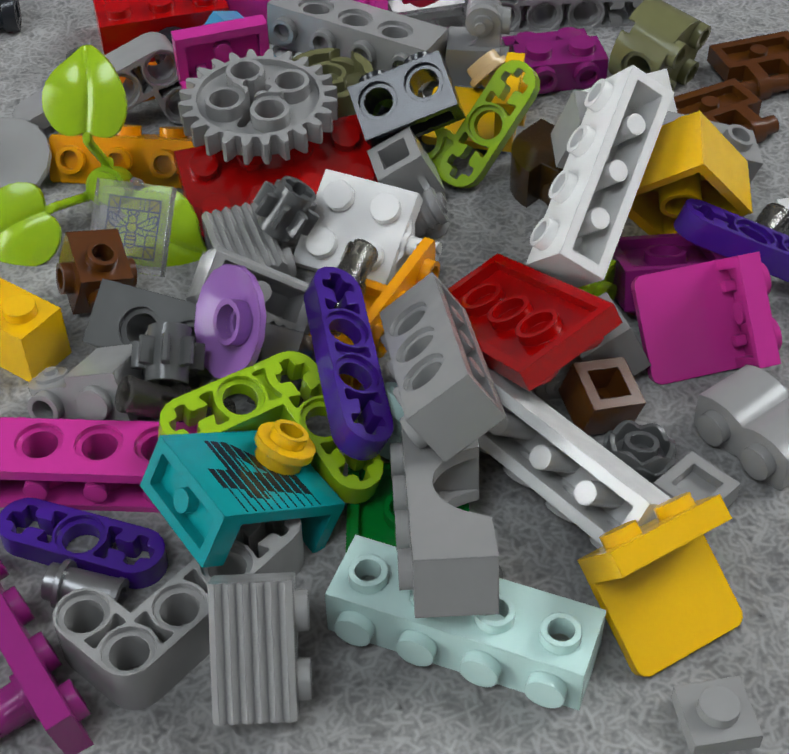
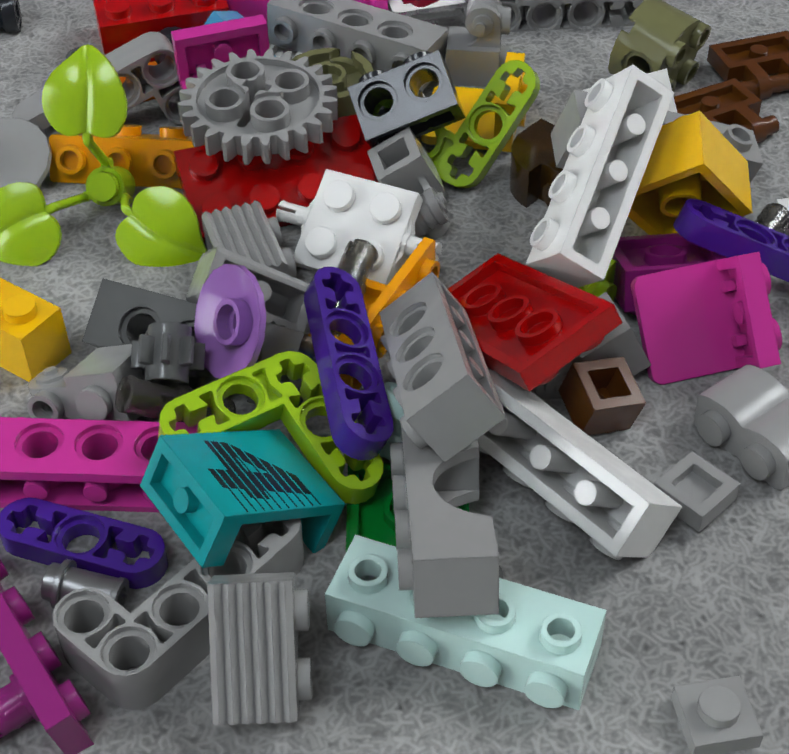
reddish brown brick [56,229,137,315] -> none
clear piece [90,177,177,277] -> none
dark grey gear [253,176,320,241] -> none
yellow plate [254,419,316,475] -> none
tan plate [466,49,506,89] -> none
magenta plate [501,27,609,94] -> none
yellow bracket [577,492,743,677] -> none
dark grey plate [603,420,677,483] -> none

